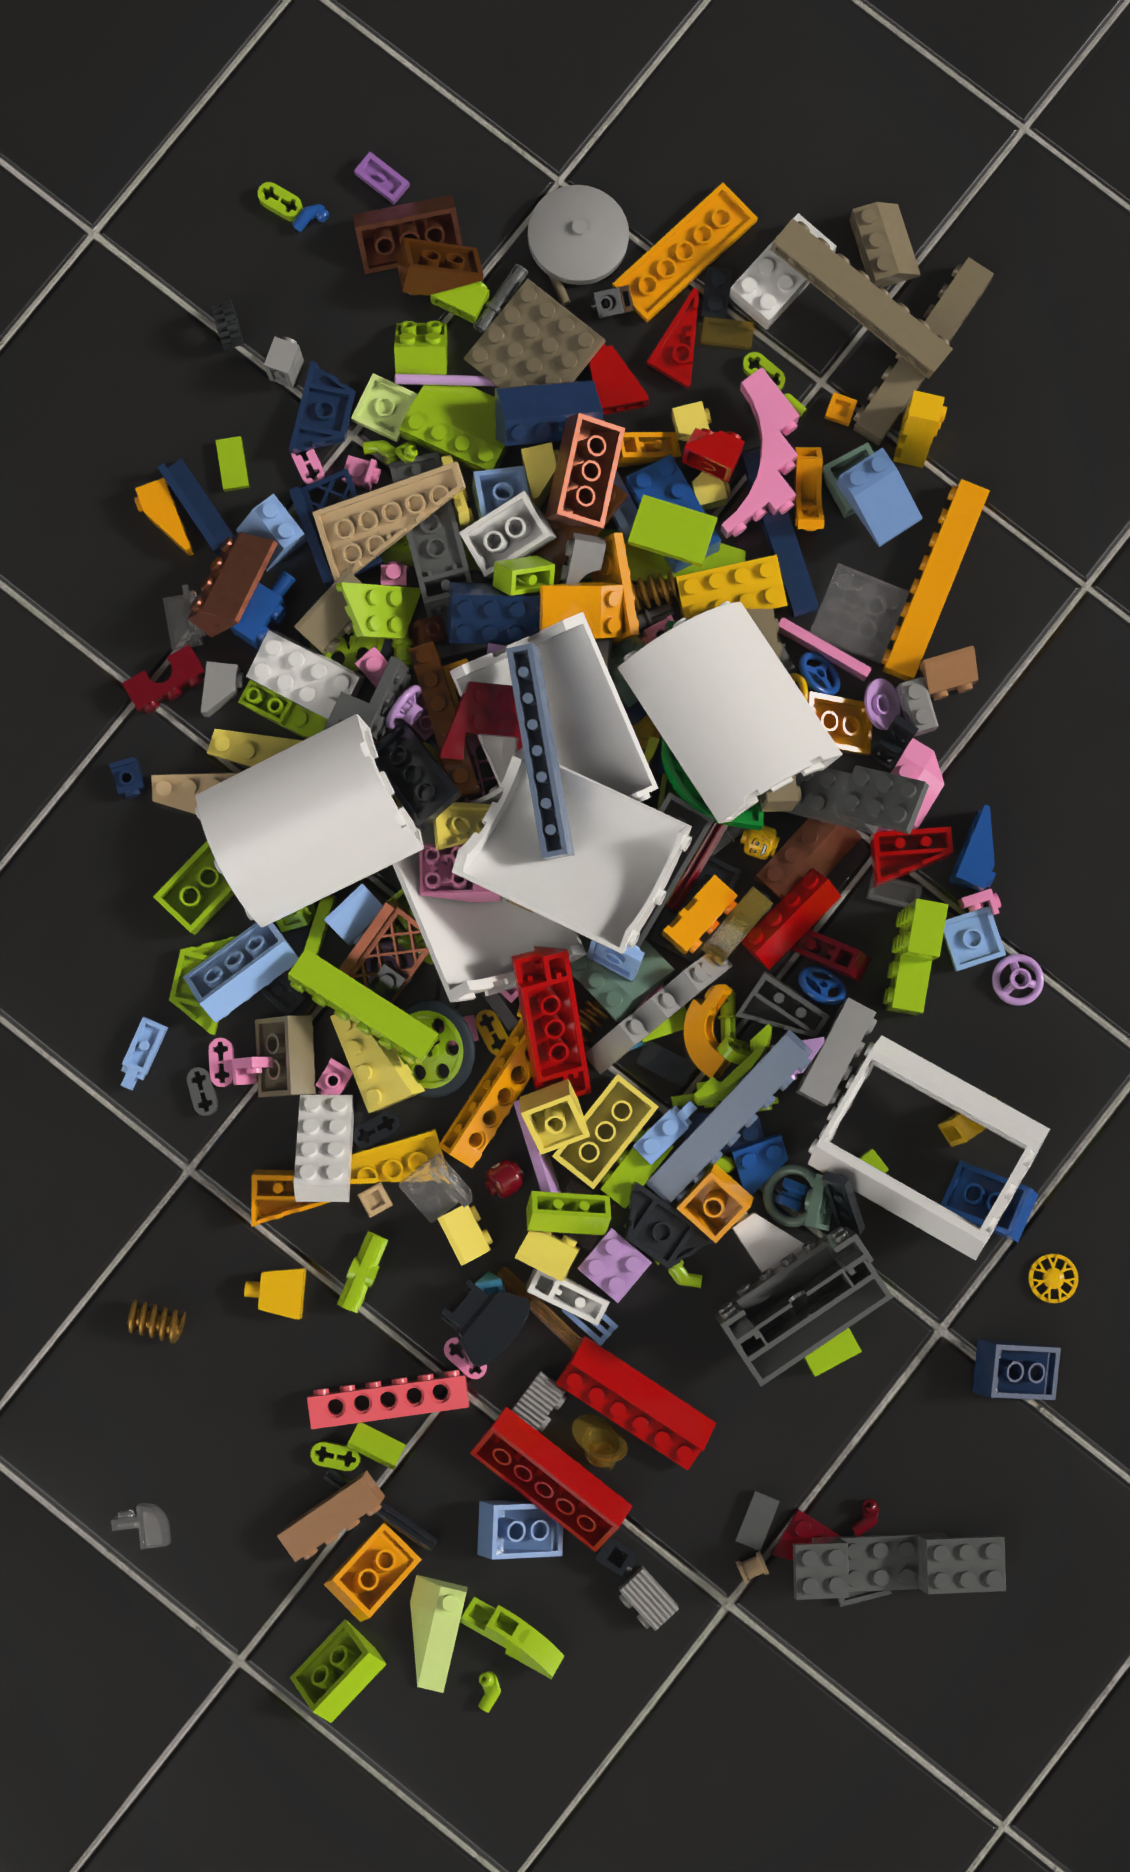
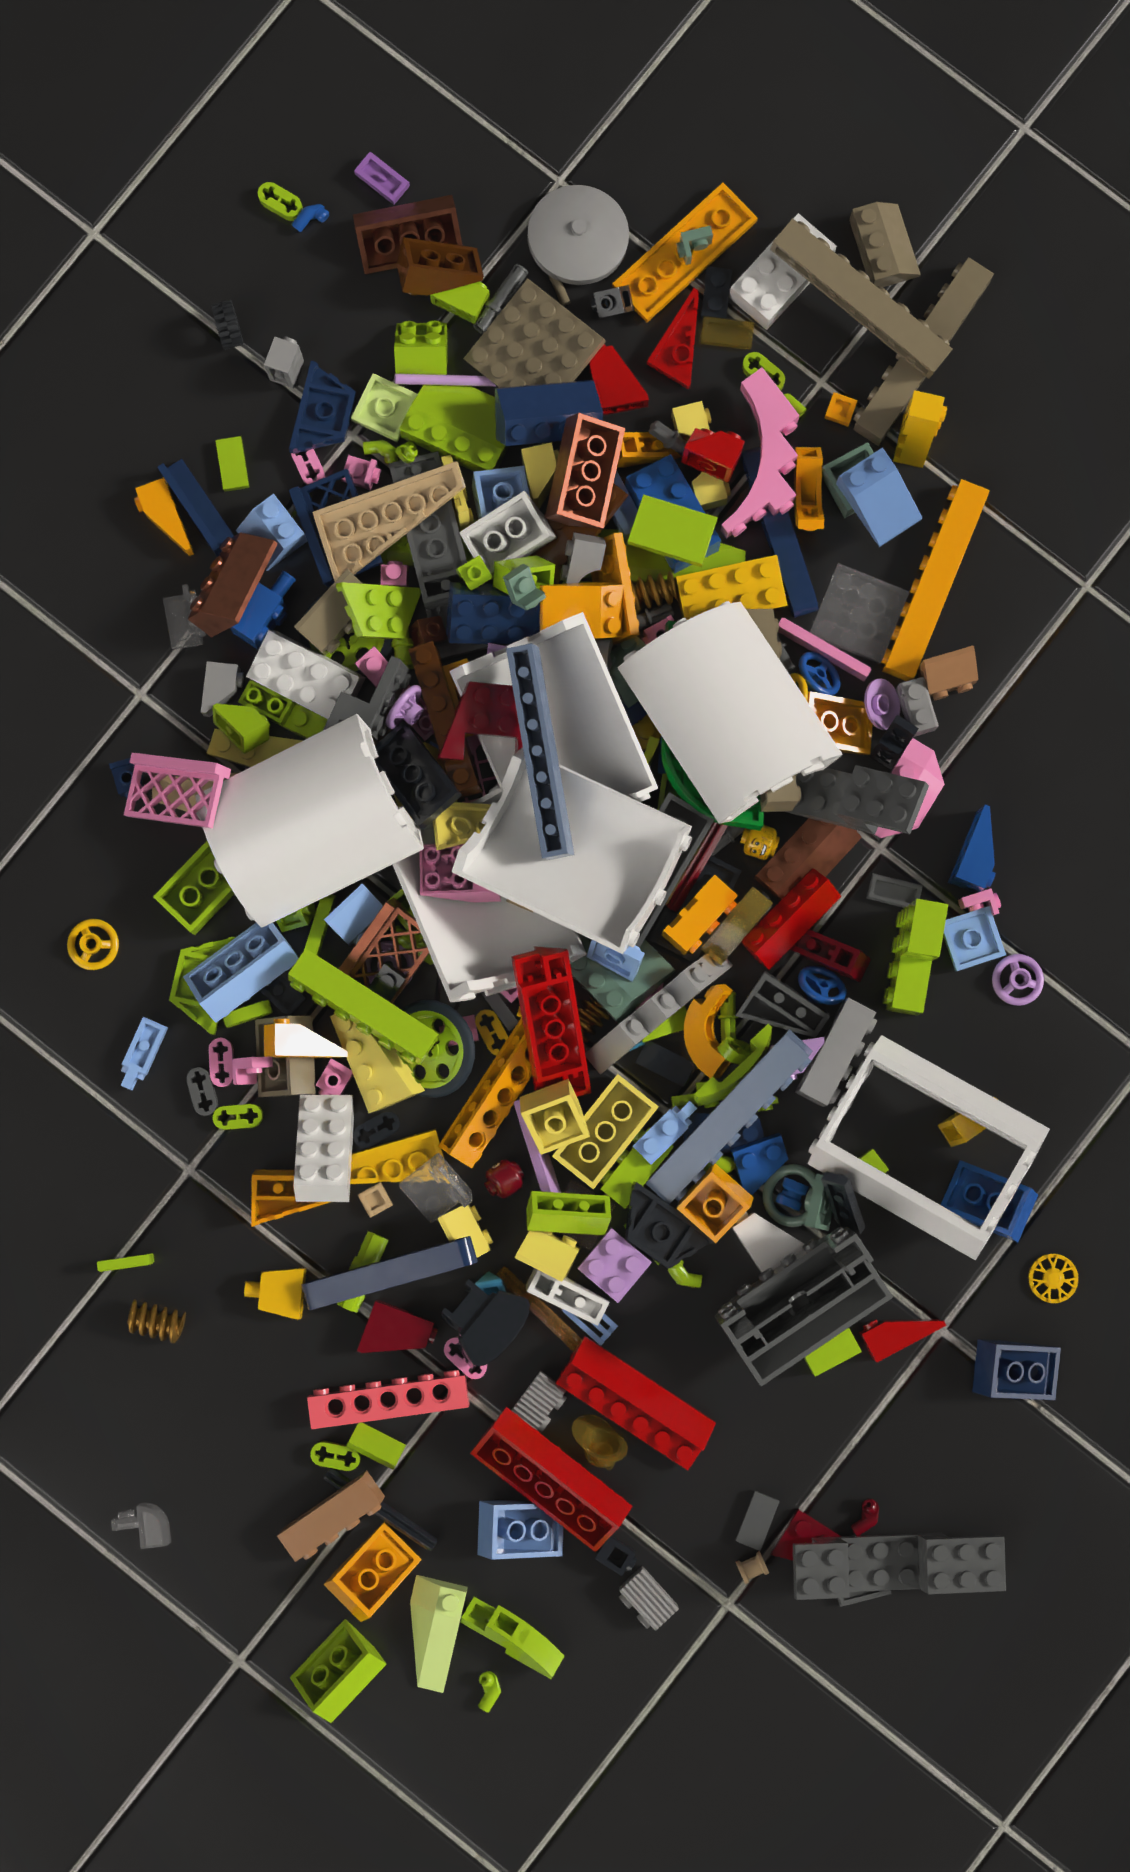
dark red arch [122,644,206,714] -> none
red wedge [870,827,953,888] -> none
none -> yellow piece [67,919,119,970]
none -> lime tile [97,1253,154,1272]
none -> bright pink fence [124,753,231,828]
none -> lime slope [212,703,270,754]
none -> lime beam [213,1104,263,1130]
none -> lime beam [223,1000,273,1028]
none -> slope [264,1019,347,1058]
none -> dark blue beam [301,1236,478,1310]
none -> dark red slope [357,1300,438,1353]
none -> lime bracket [455,555,492,590]
none -> sand green bracket [503,564,546,610]
none -> dark grey axle [649,421,687,457]
none -> sand green bracket [676,226,713,265]
none -> red slope [859,1319,947,1362]

